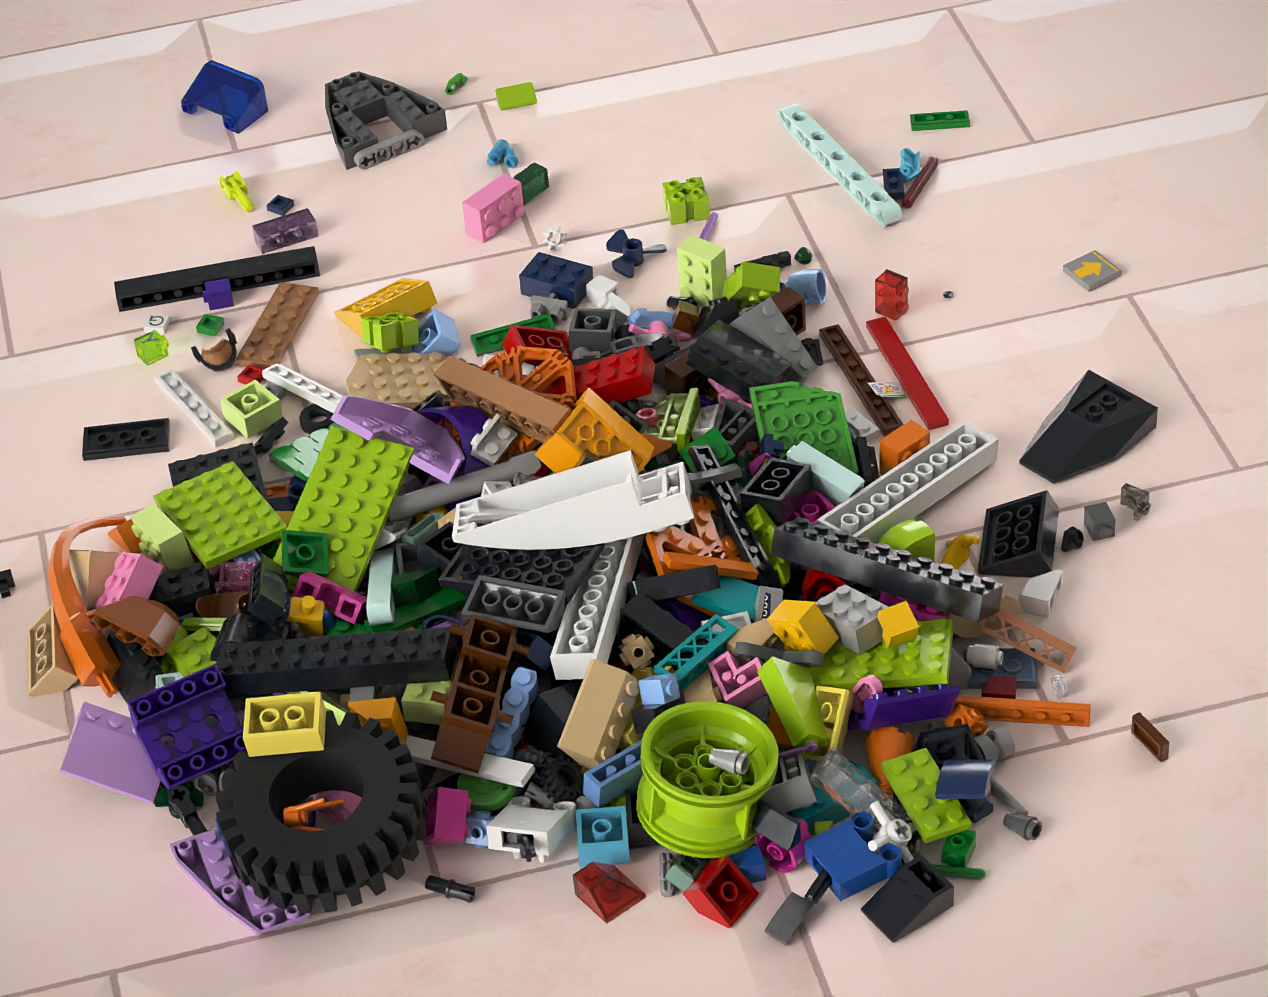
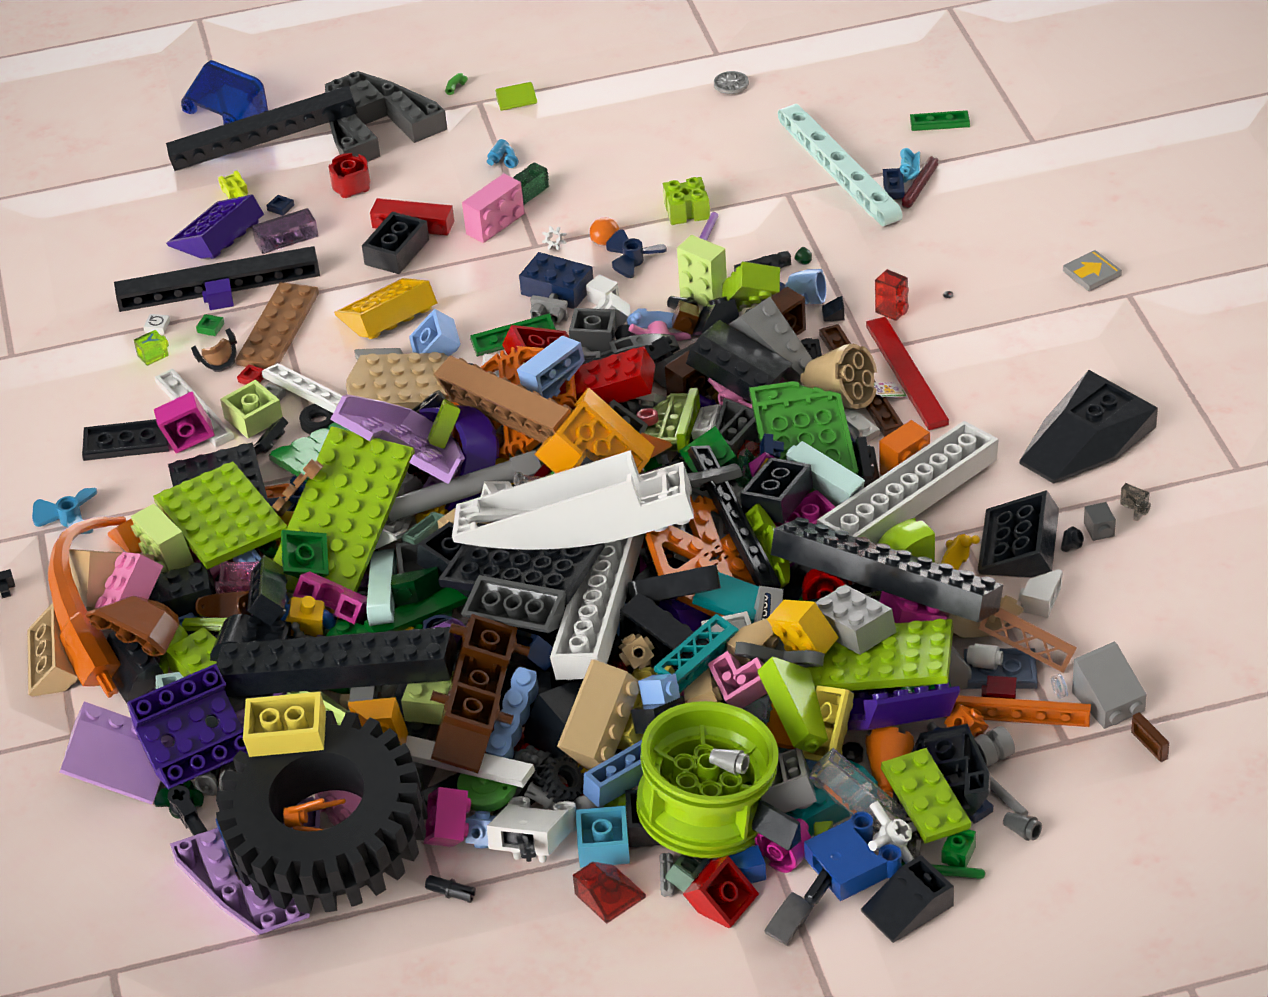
light grey beam [354,129,424,170] -> none
lime brick [361,311,419,353] -> none
white bracket [471,413,518,466] -> none
orange tile [663,551,758,580] -> none
medium lavender hinge [778,742,818,758] -> none
bright pink plate [851,675,883,714] -> none
yellow piece [877,601,919,649] -> none
dark blue slope [935,759,995,799] -> none
none -> dark azure piece [32,488,97,534]
none -> dark pink brick [154,391,215,454]
none -> black brick [166,85,358,171]
none -> dark purple slope [166,194,264,259]
none -> medium nougat plant [272,459,323,517]
none -> red brick [328,153,370,198]
none -> black brick [362,211,429,274]
none -> red brick [370,198,455,236]
none -> lime slope [427,399,460,449]
none -> light blue wedge [517,336,585,399]
none -> orange hair [590,217,619,245]
none -> light grey wheel [714,71,749,94]
none -> tan cone [800,343,877,409]
none -> black slope [822,296,845,322]
none -> black tile [842,742,864,764]
none -> light grey slope [1072,641,1147,729]

